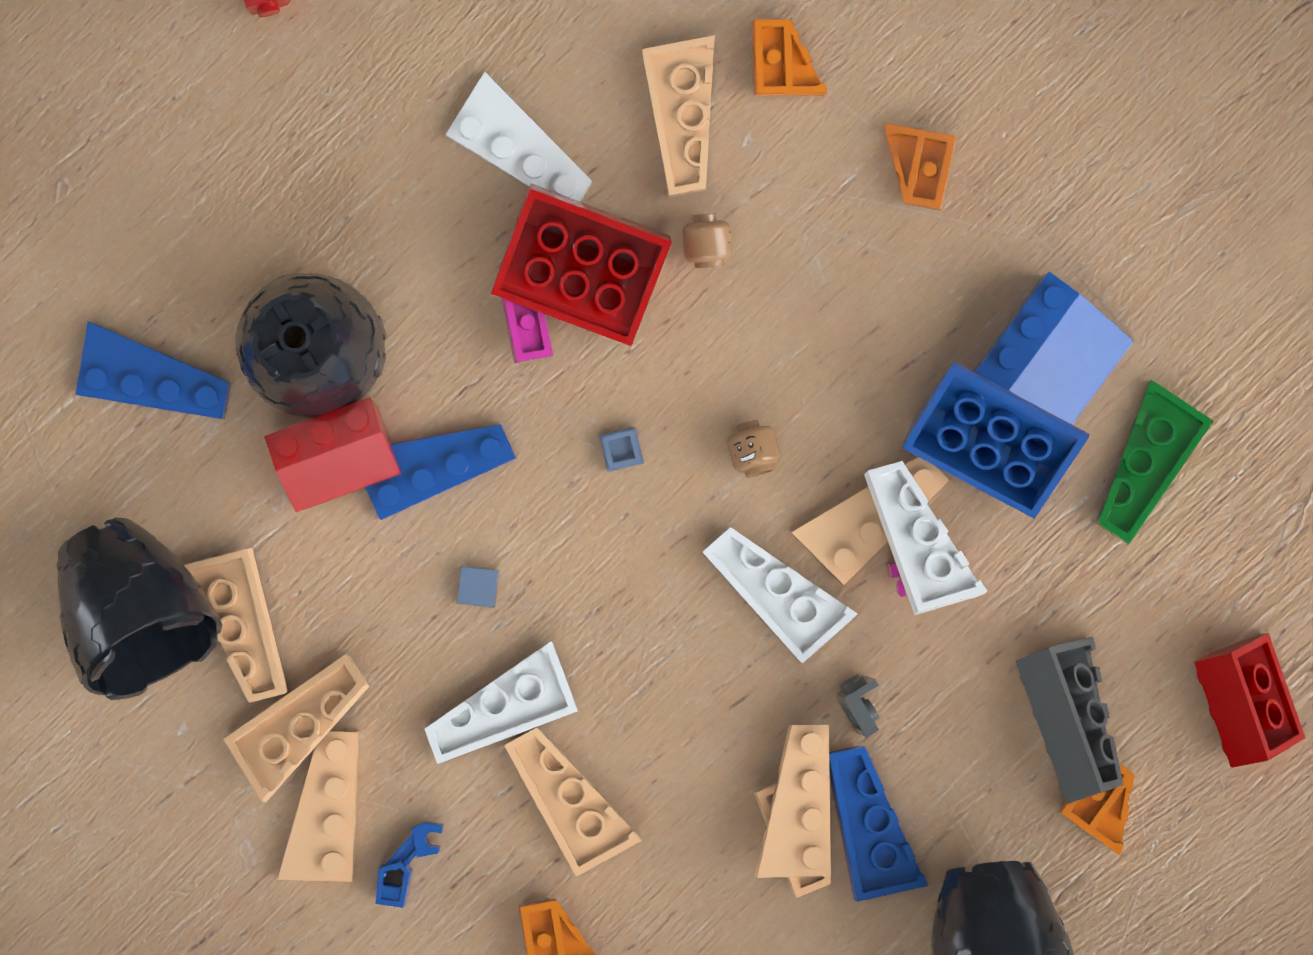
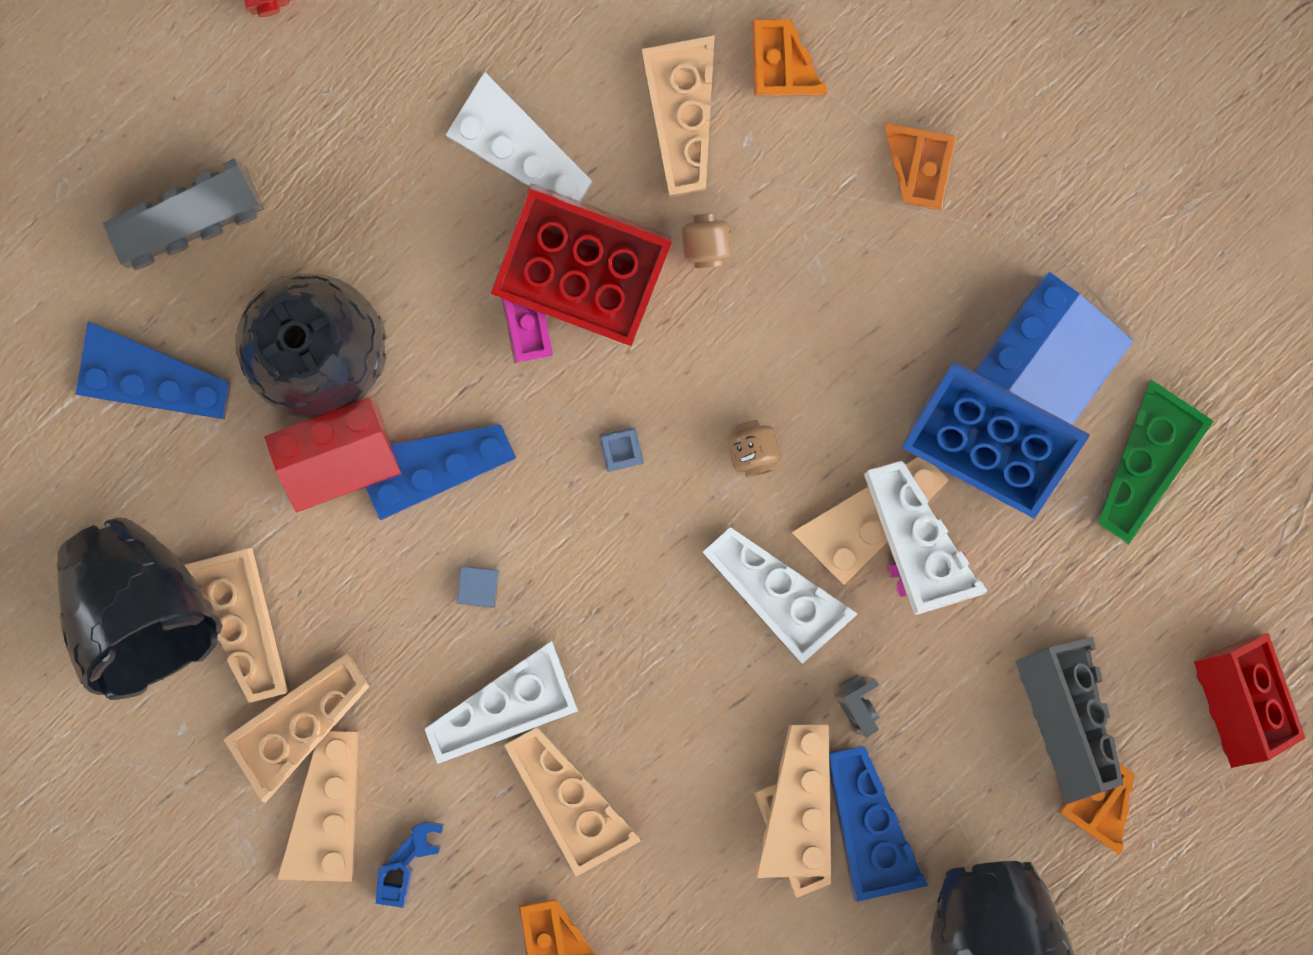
none -> dark grey wedge [103,158,264,270]

